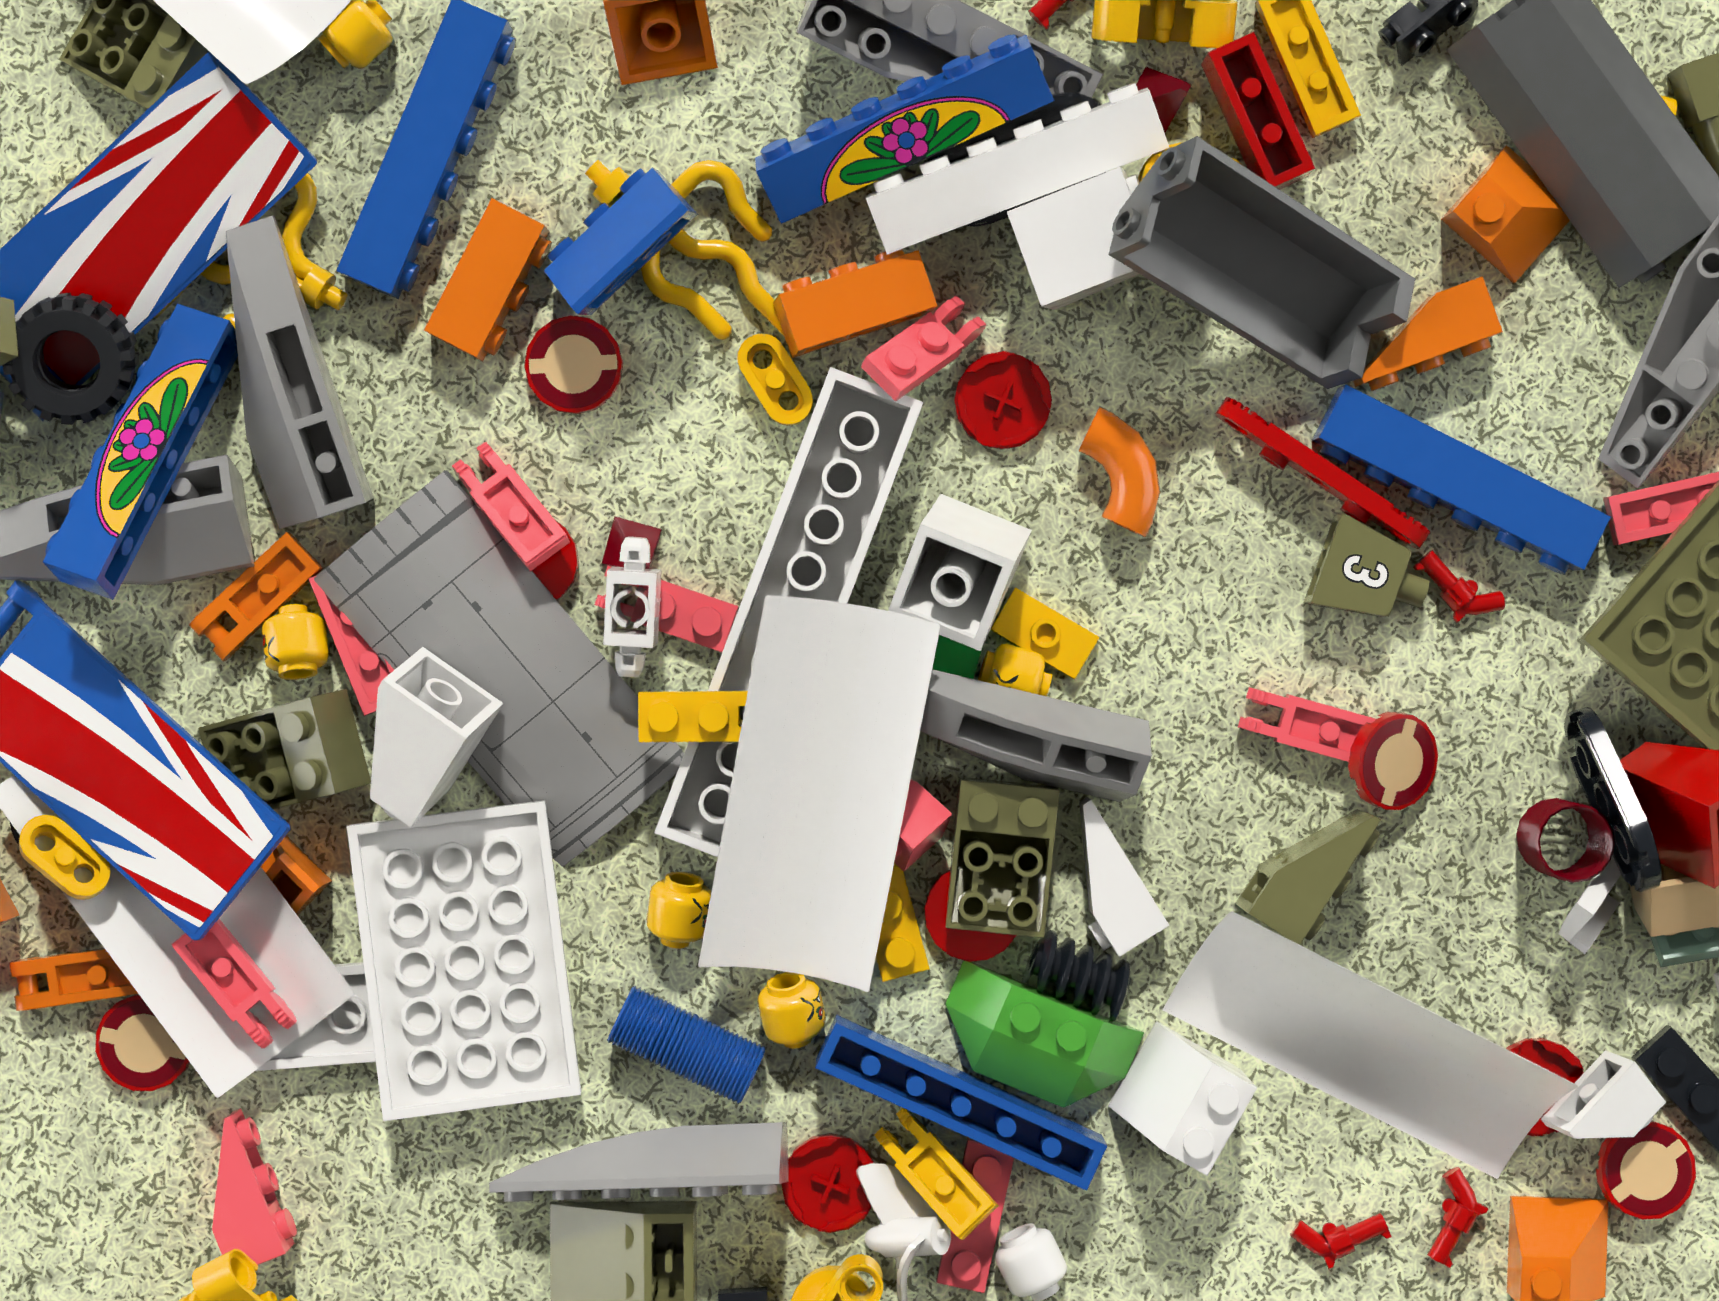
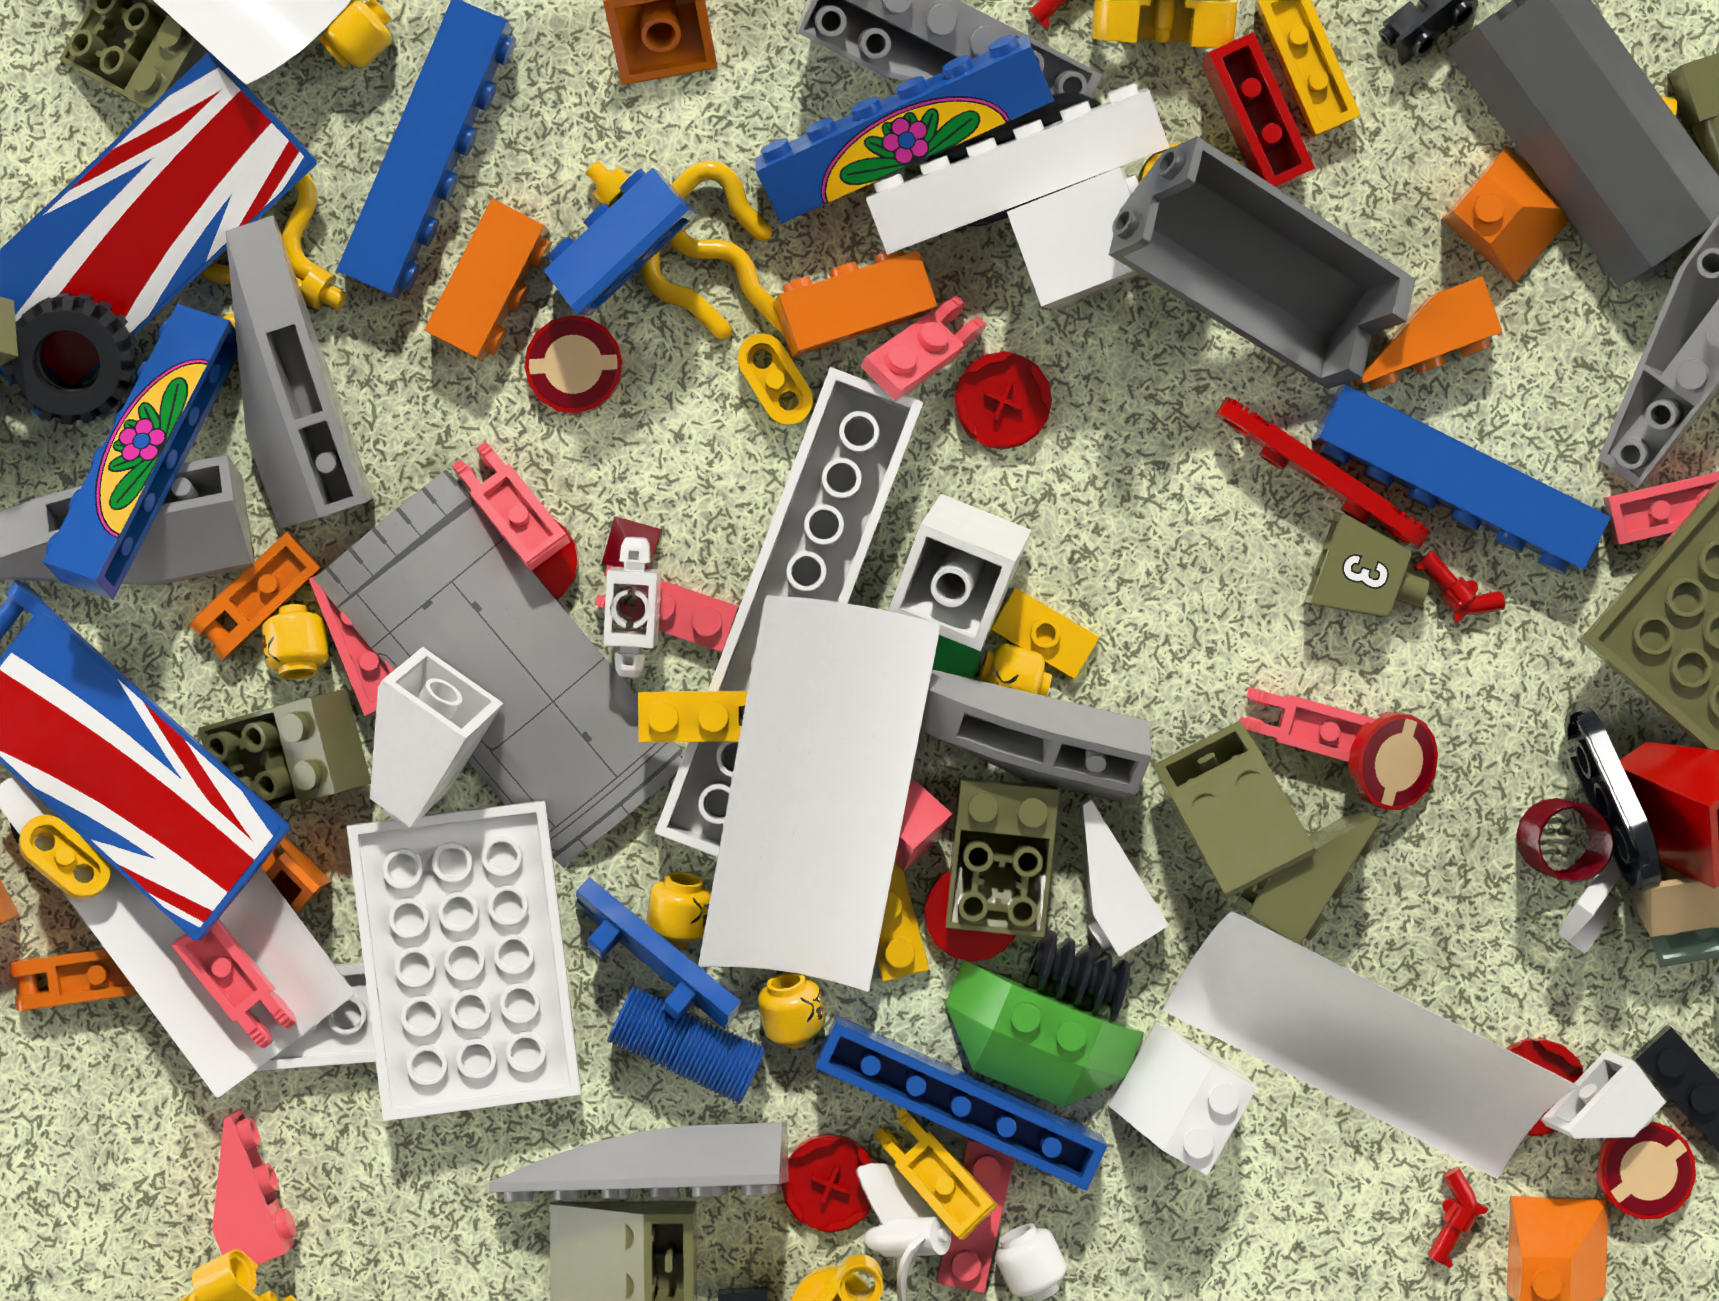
tile [95,994,190,1091] -> none
orange cylinder [1079,407,1160,537] -> none
dark red slope [1136,67,1191,133] -> none
red piece [1290,1213,1392,1269] -> none
none -> blue hinge [575,877,741,1029]
none -> olive slope [1152,721,1317,898]

